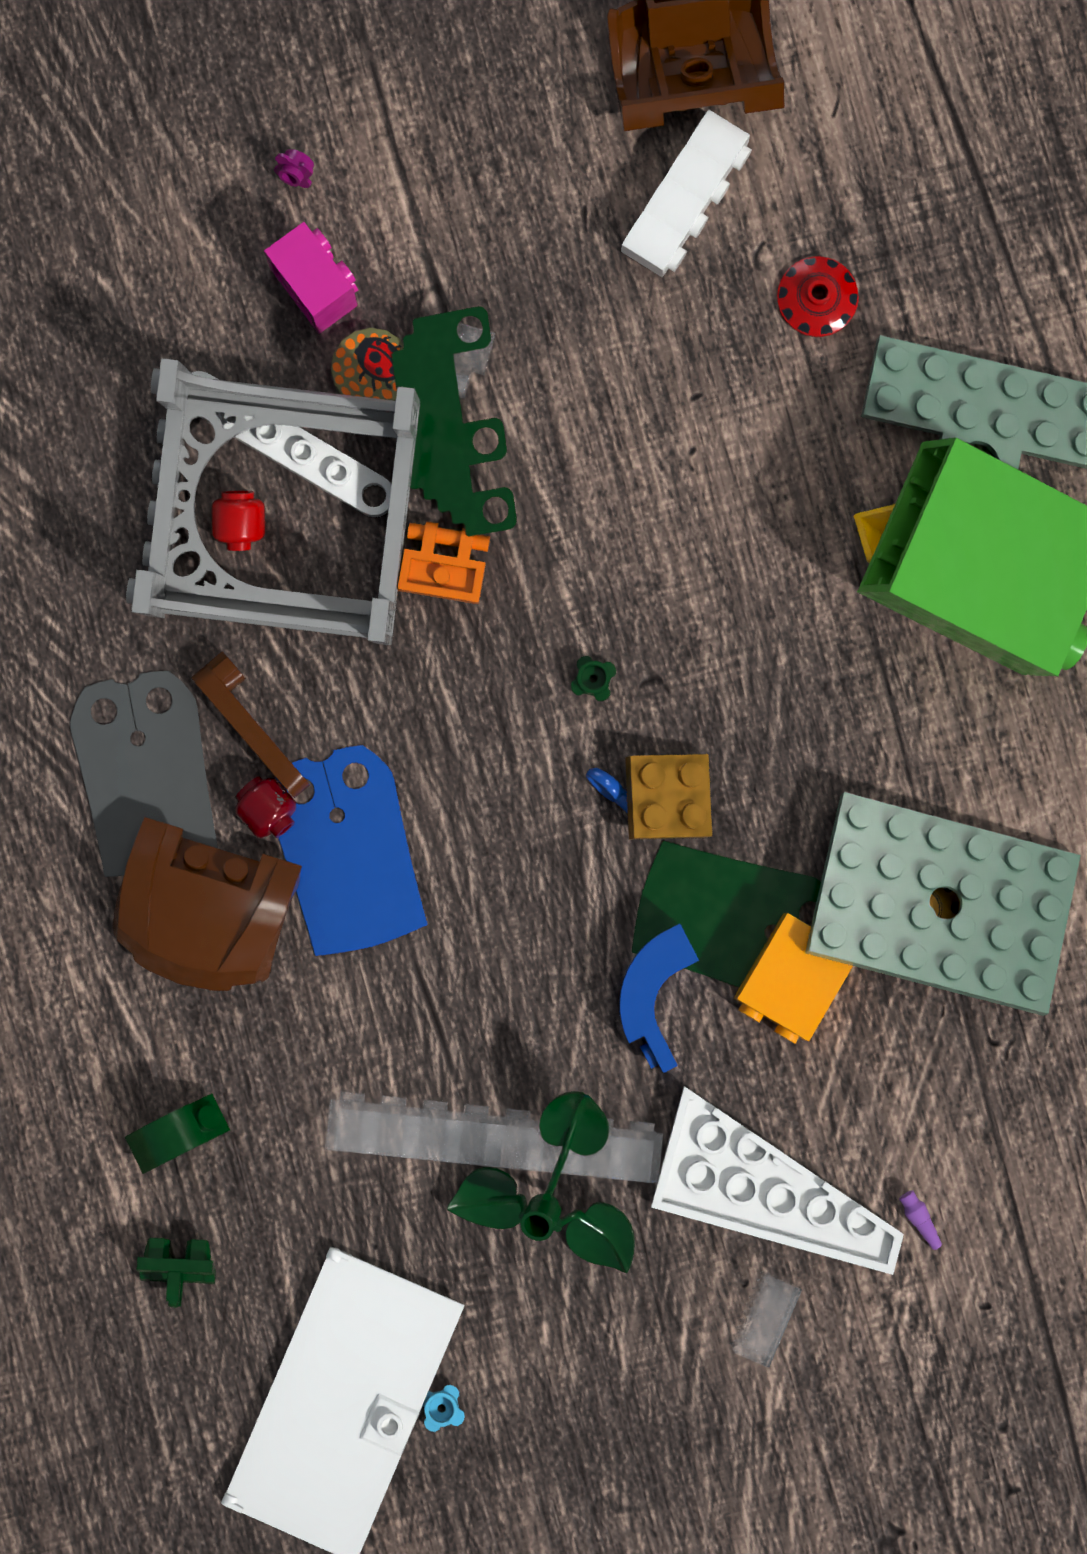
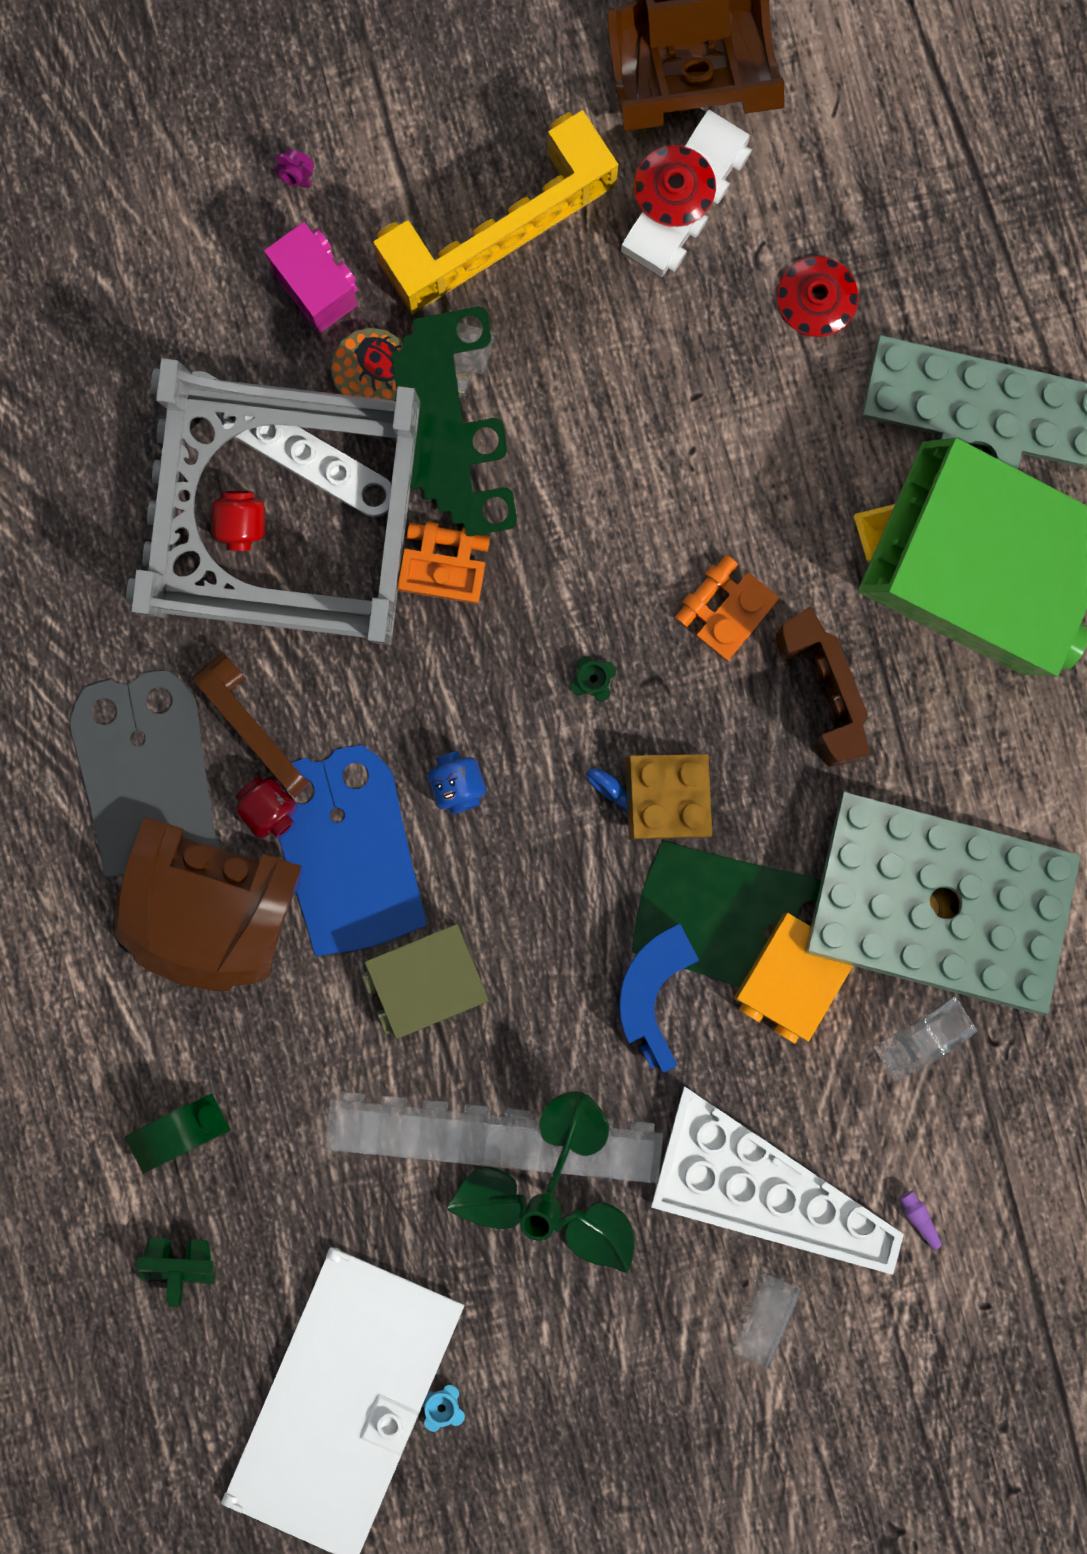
none -> olive brick [361,924,489,1039]
none -> yellow plate [373,110,619,315]
none -> blue head [427,751,487,815]
none -> red dish [634,145,716,227]
none -> orange plate [674,555,780,663]
none -> reddish brown plate [776,607,870,767]
none -> clear brick [874,996,977,1082]

